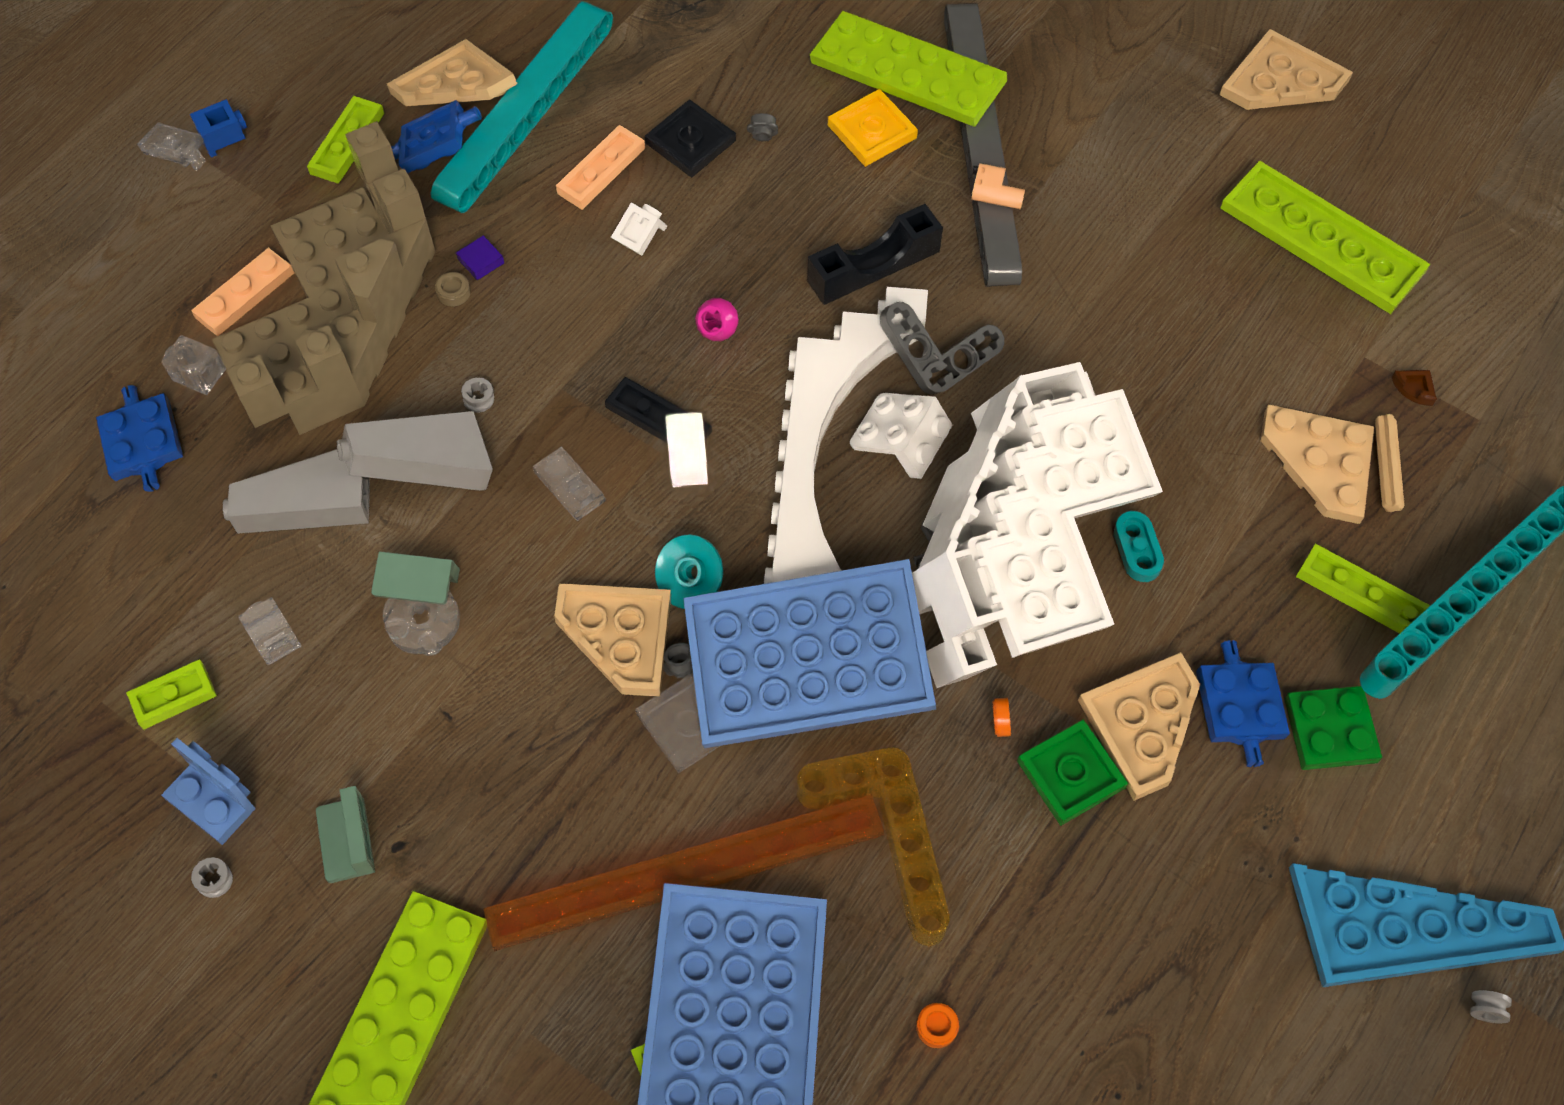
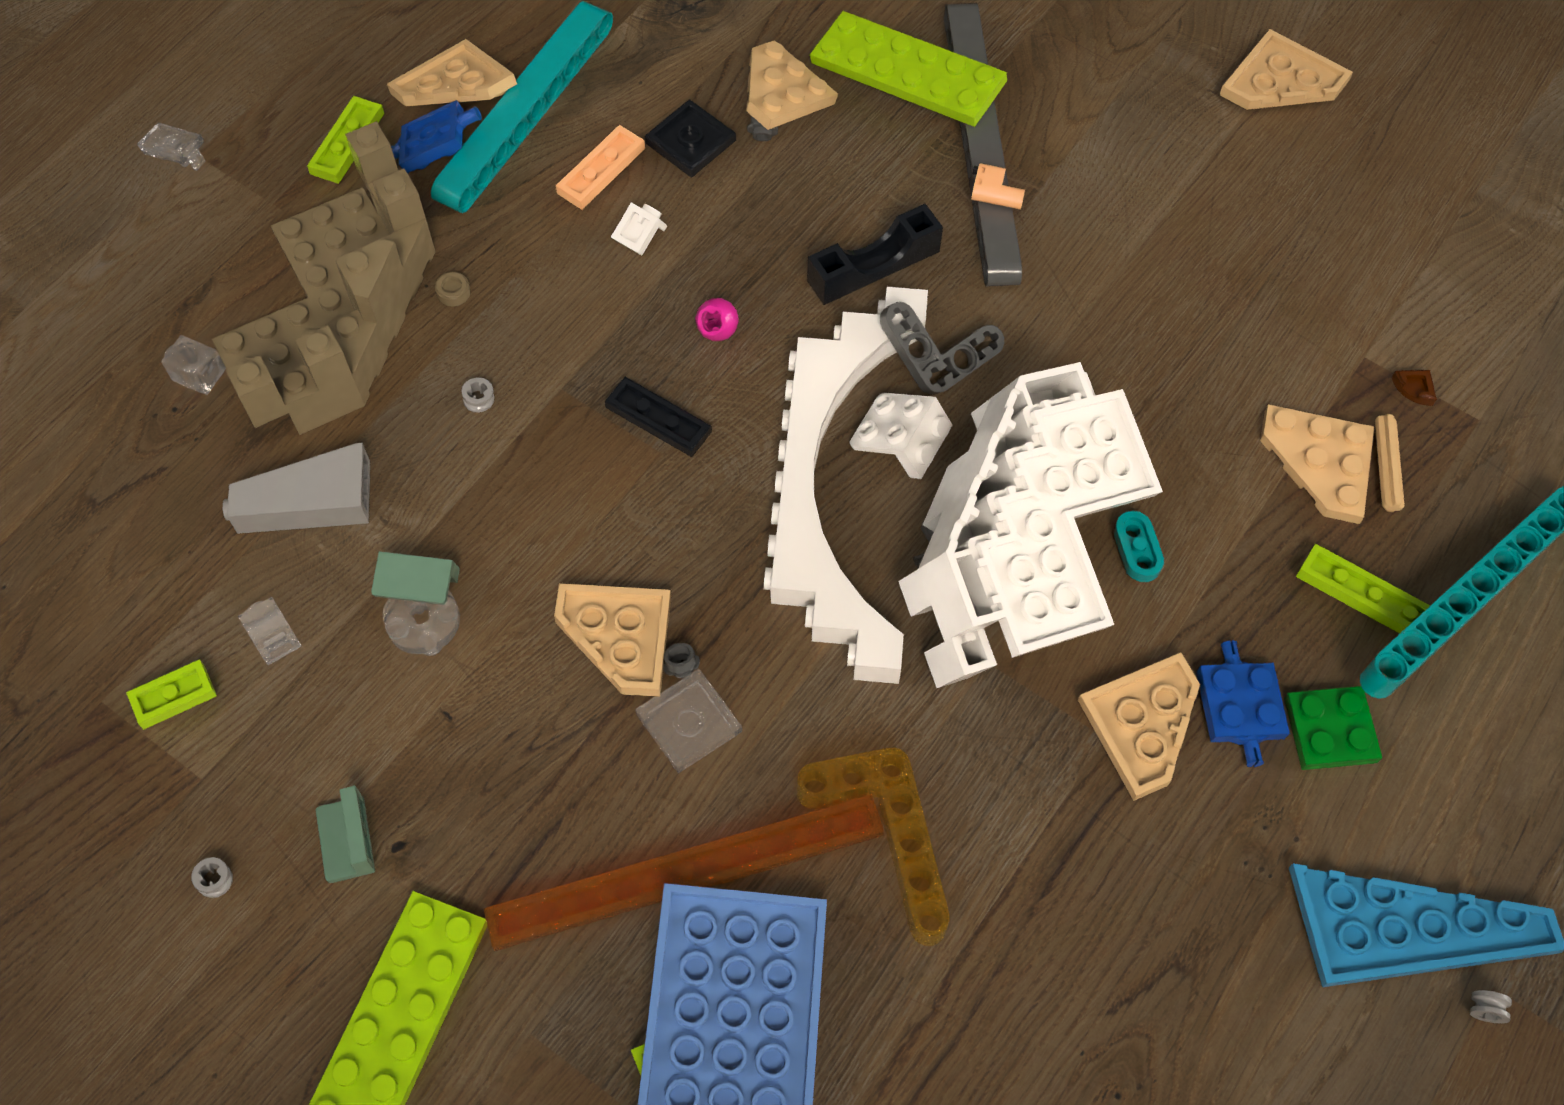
blue plate [96,385,183,492] -> none
medium blue bracket [162,738,256,845] -> none
blue brick [190,99,247,157] -> none
light nougat plate [191,247,294,337] -> none
light grey slope [337,411,493,491] -> none
dark purple tile [456,235,504,280] -> none
clear plate [533,446,606,521] -> none
teal dish [655,535,723,609] -> none
clear plate [665,412,708,487] -> none
medium blue plate [683,559,936,748] -> none
yellow plate [827,89,918,167] -> none
orange tile [916,1003,959,1048] -> none
orange tile [993,698,1011,737] -> none
green plate [1017,719,1128,826] -> none
lime plate [1220,161,1430,314] -> none
none -> tan plate [746,40,838,130]

